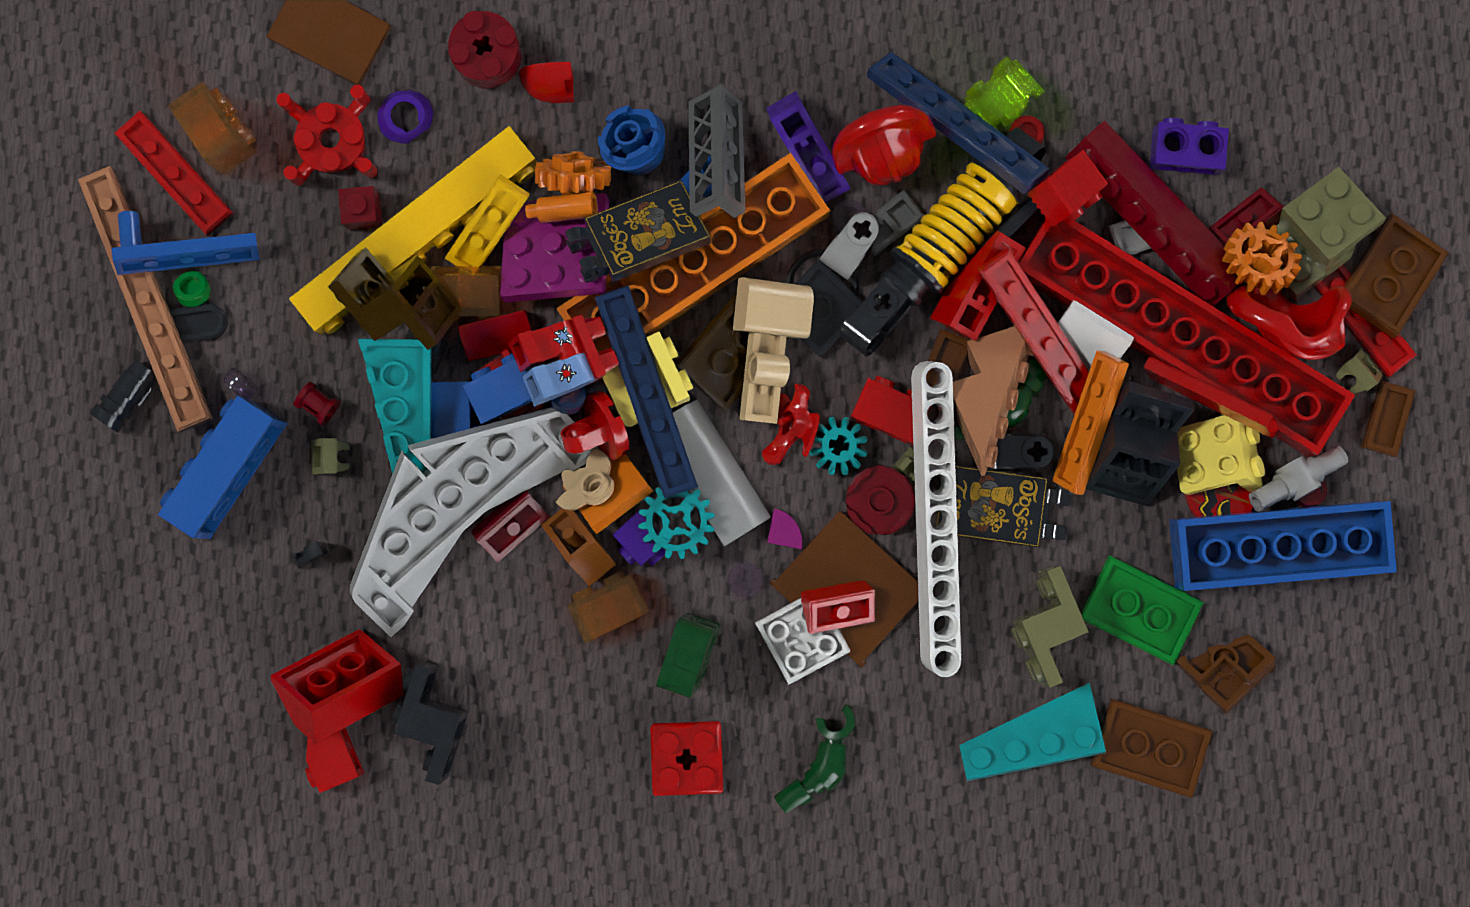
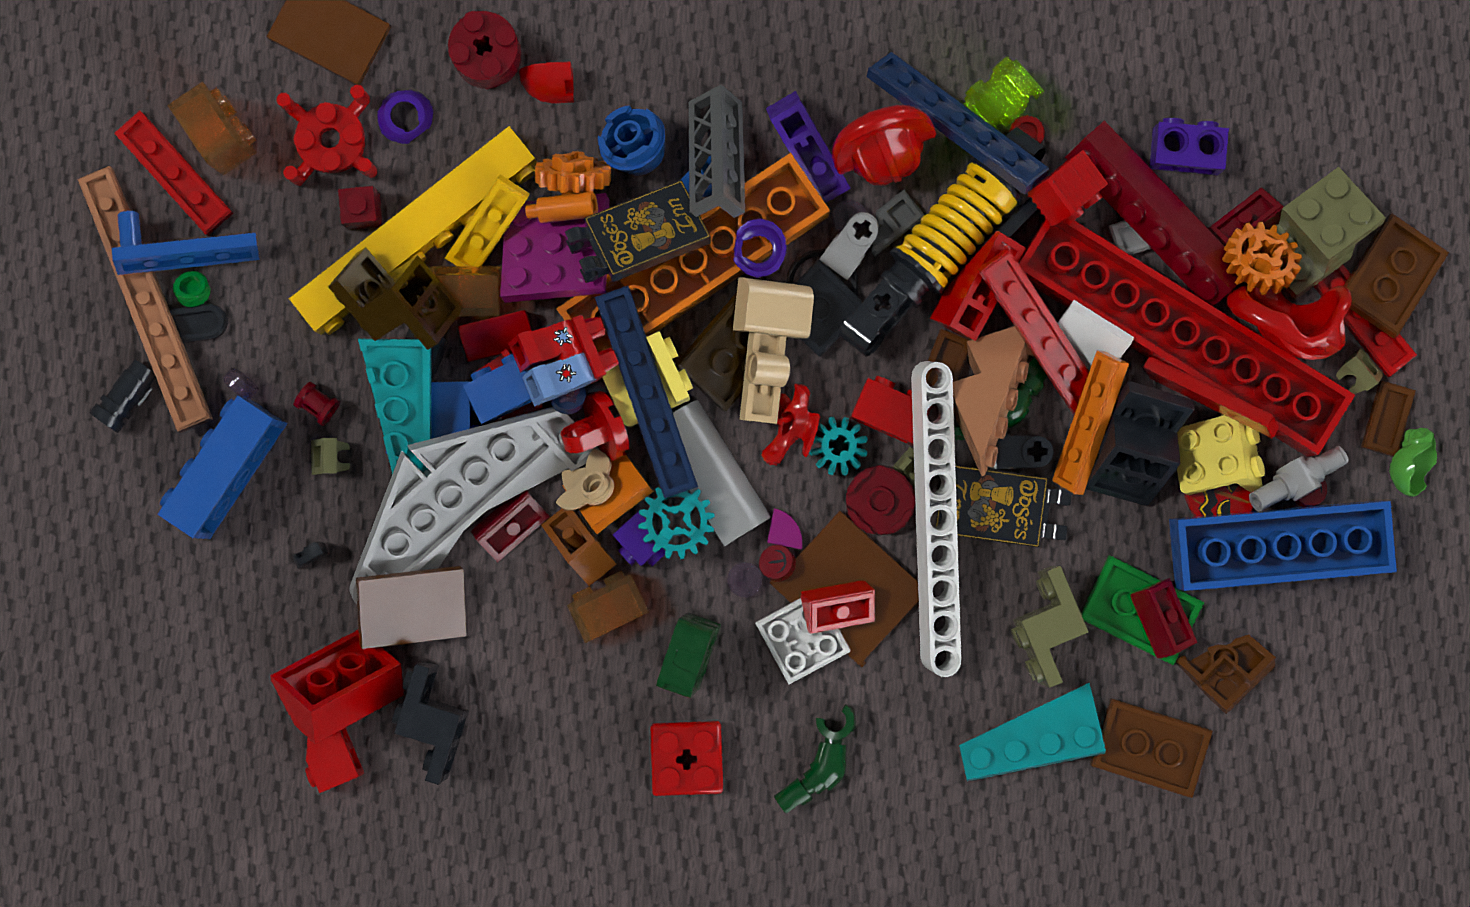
none -> tile [356,566,466,649]
none -> dark purple piece [733,218,787,278]
none -> dark red tile [759,545,796,582]
none -> dark red slope [1130,578,1198,659]
none -> bright green hair [1389,428,1437,497]

